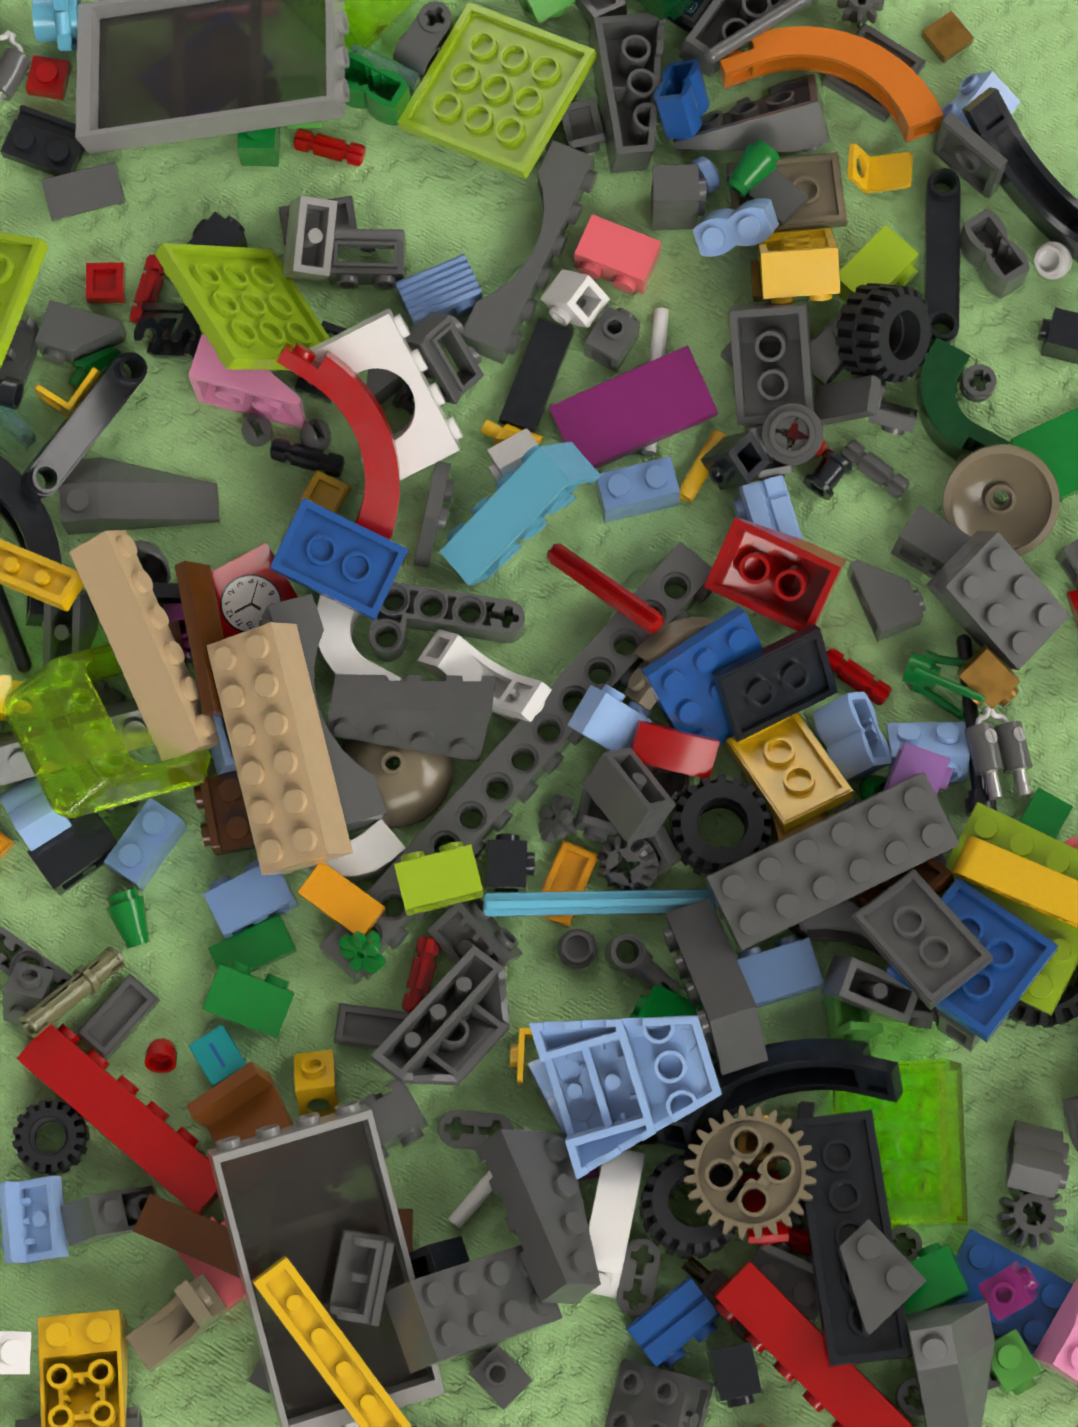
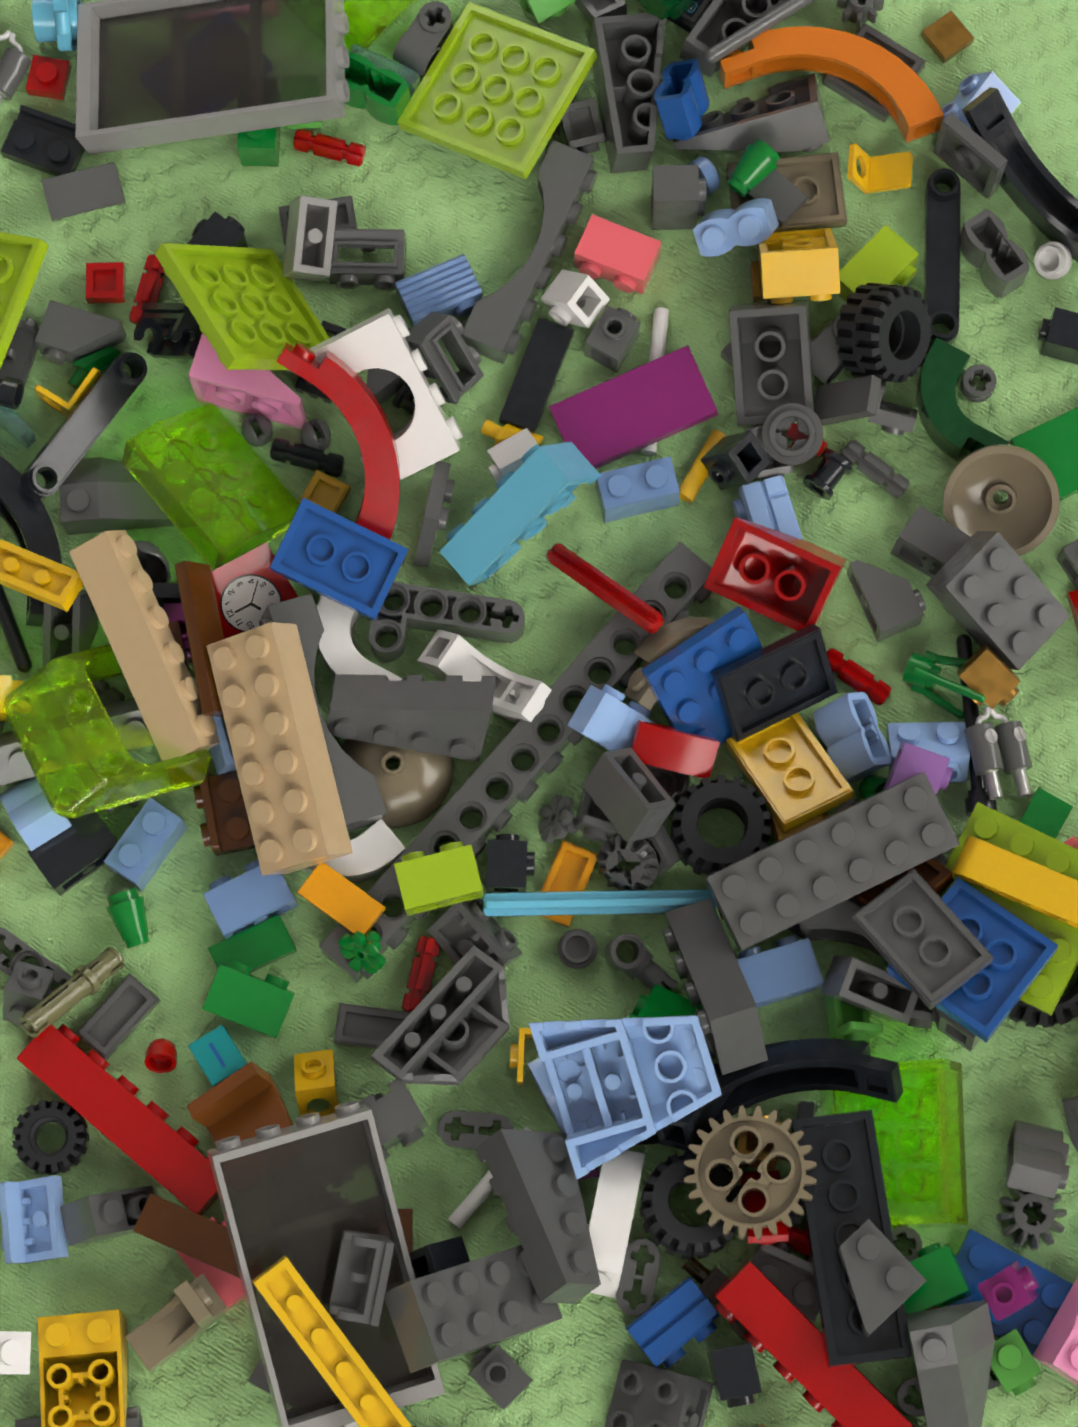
none -> clear neon green slope [122,403,299,570]

